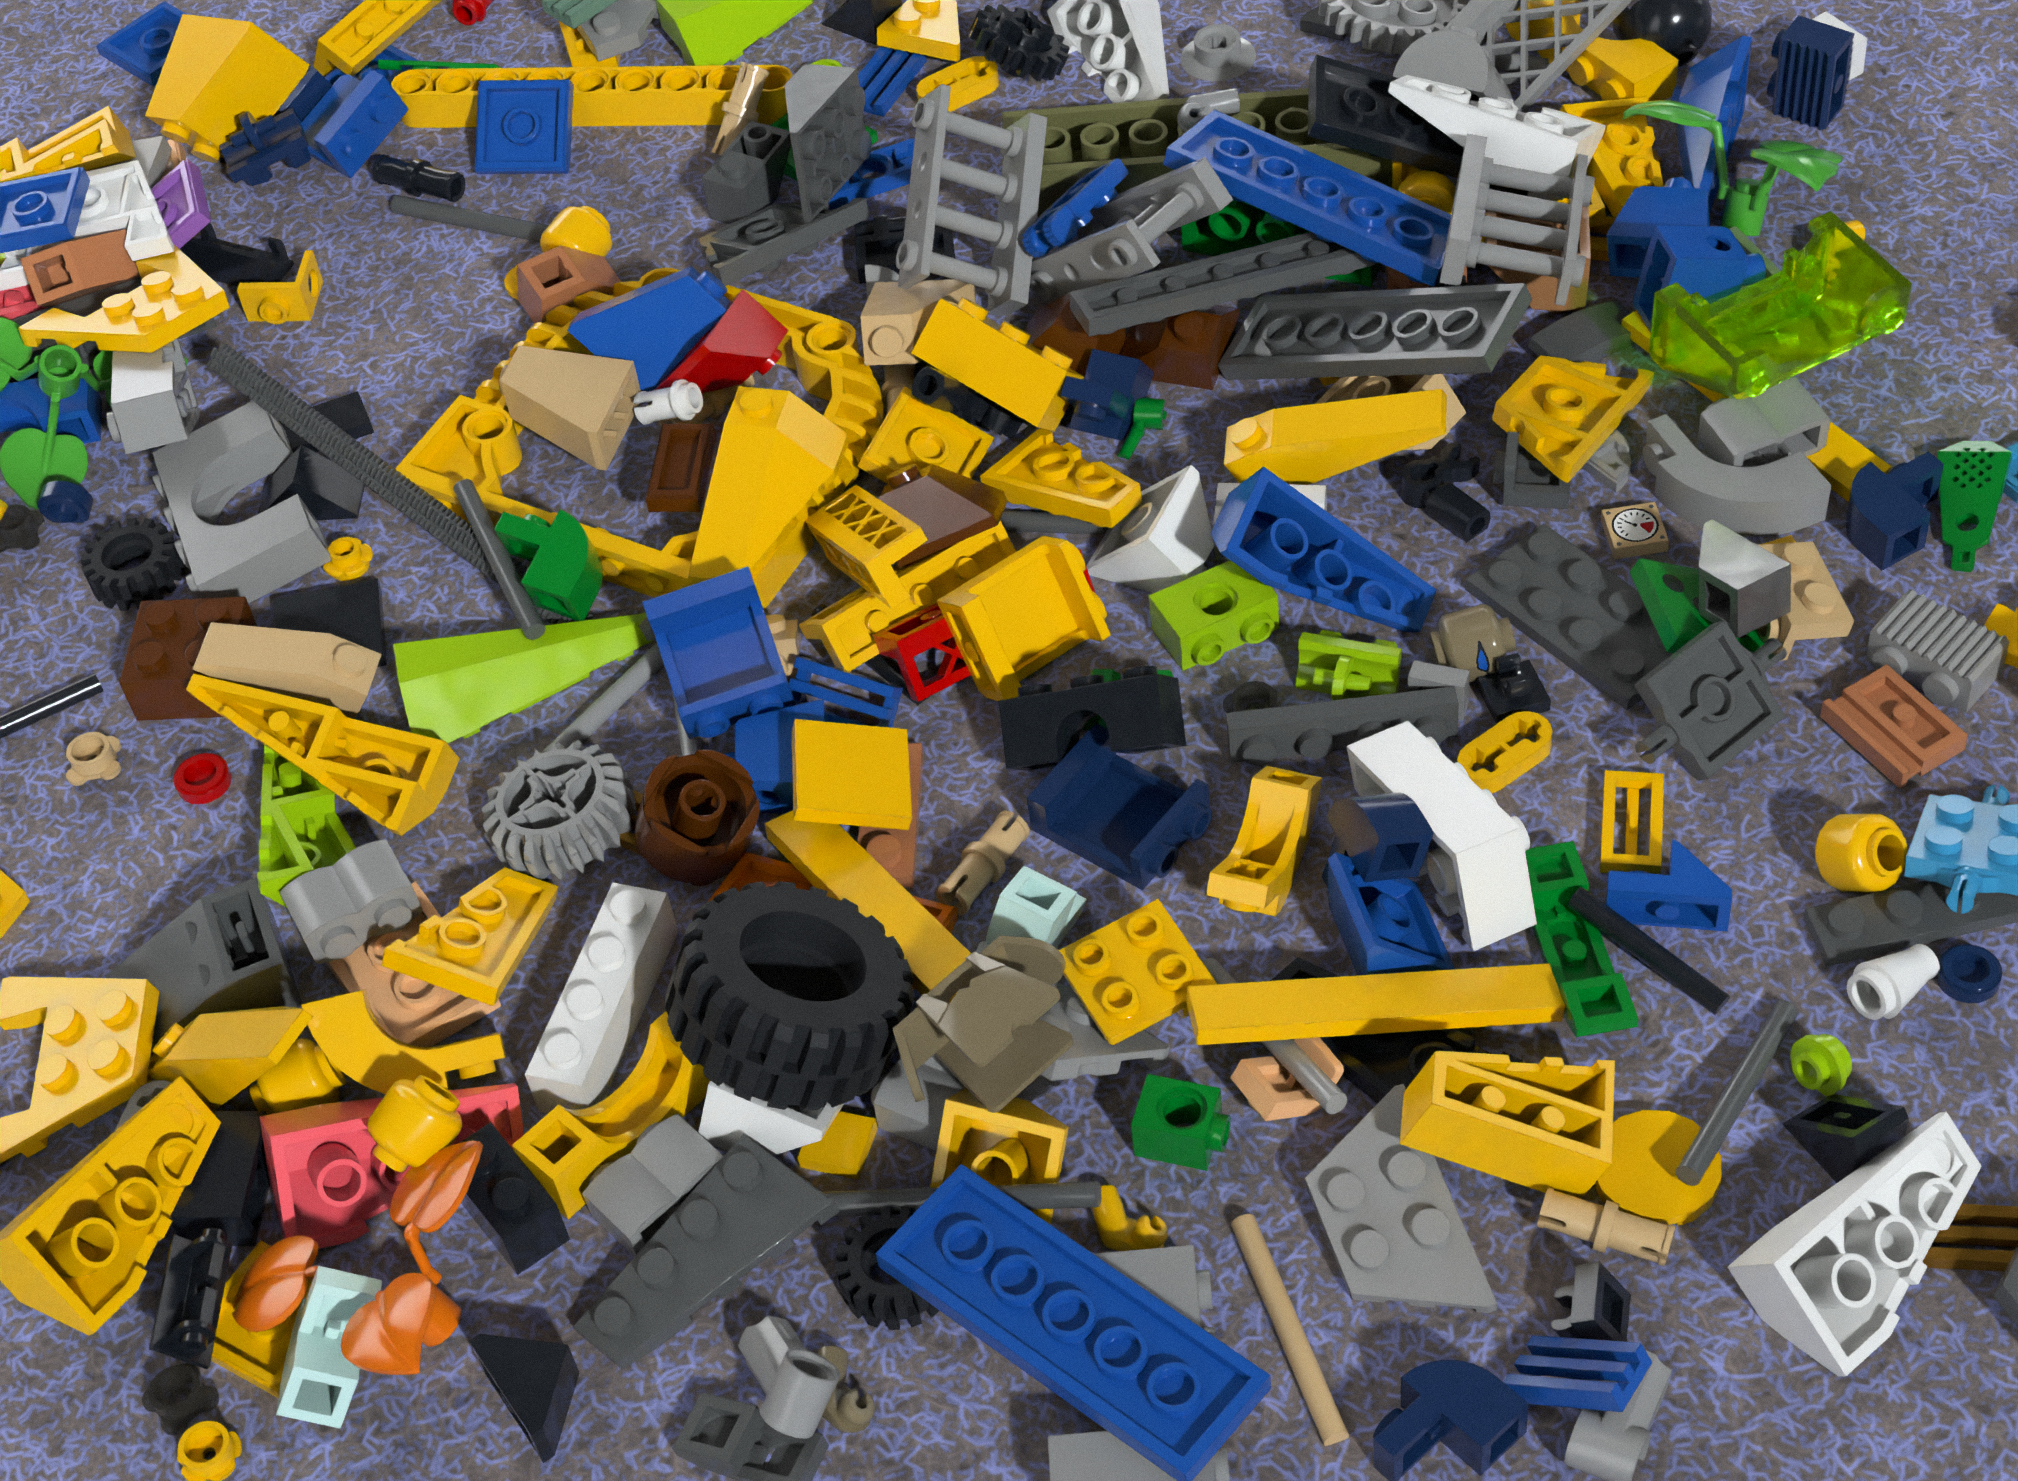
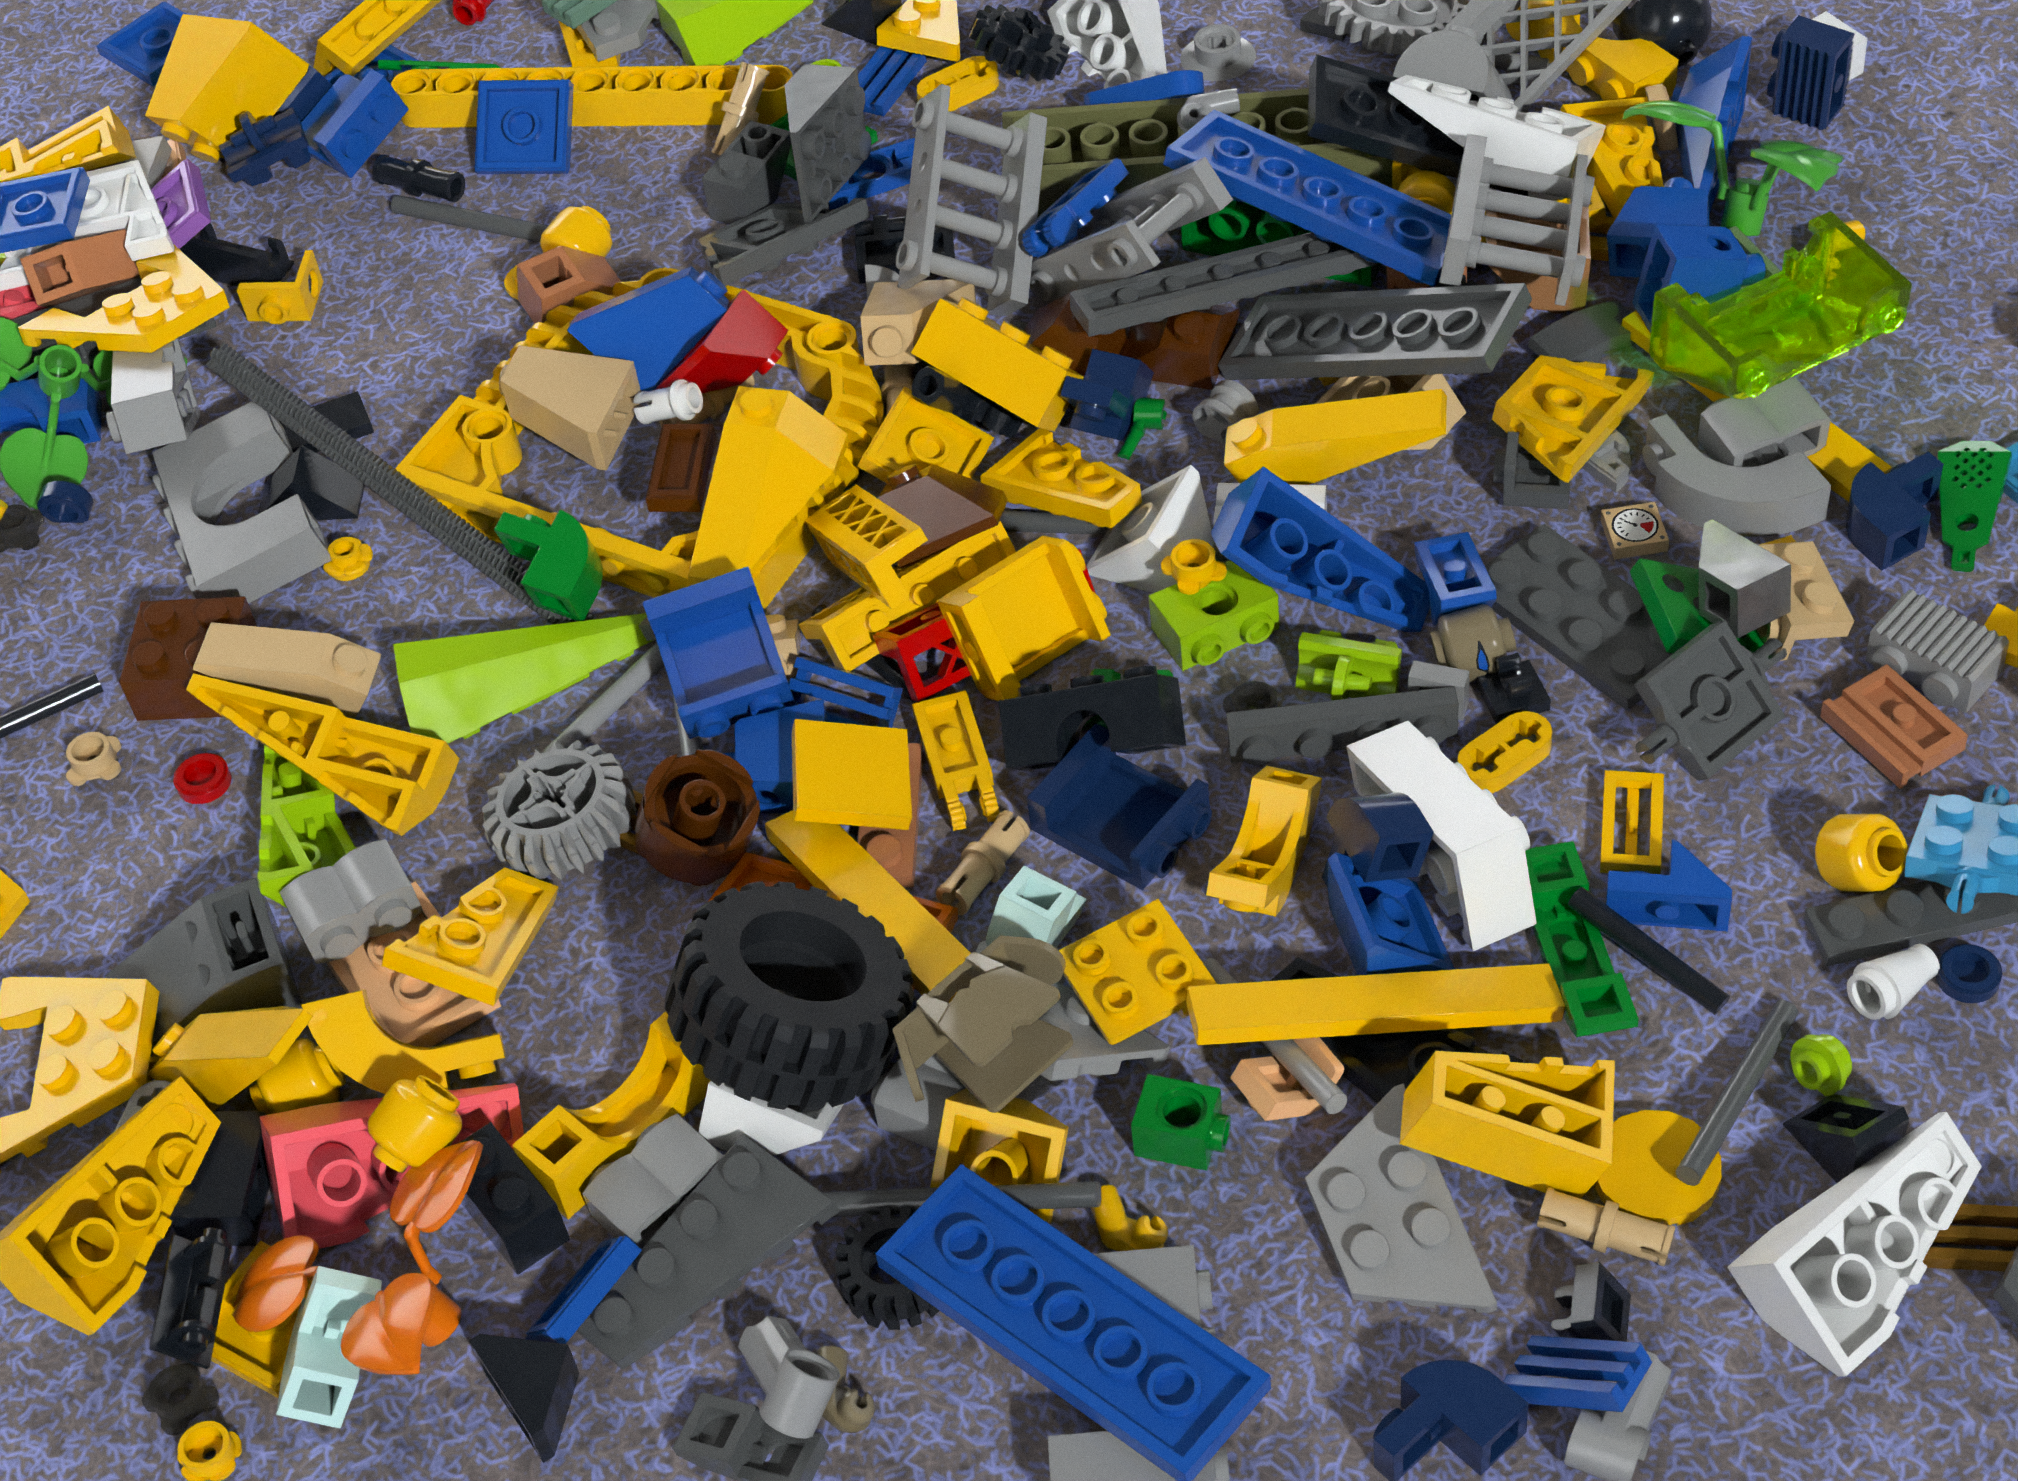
black tyre [80,518,184,611] -> none
black tile [273,578,387,667] -> none
dark grey bar [453,479,545,640] -> none
white brick [525,883,678,1114] -> none
yellow tile [797,1111,878,1180] -> none
tan bar [1231,1214,1349,1446] -> none
black bar [1400,442,1491,543] -> none
none -> blue tile [525,1235,642,1344]
none -> yellow hinge [912,690,1000,831]
none -> blue beam [1084,70,1204,106]
none -> yellow plate [1161,539,1227,595]
none -> light grey wheel [1192,379,1259,444]
none -> blue slope [1414,532,1497,625]
none -> tan tile [1645,83,1678,151]

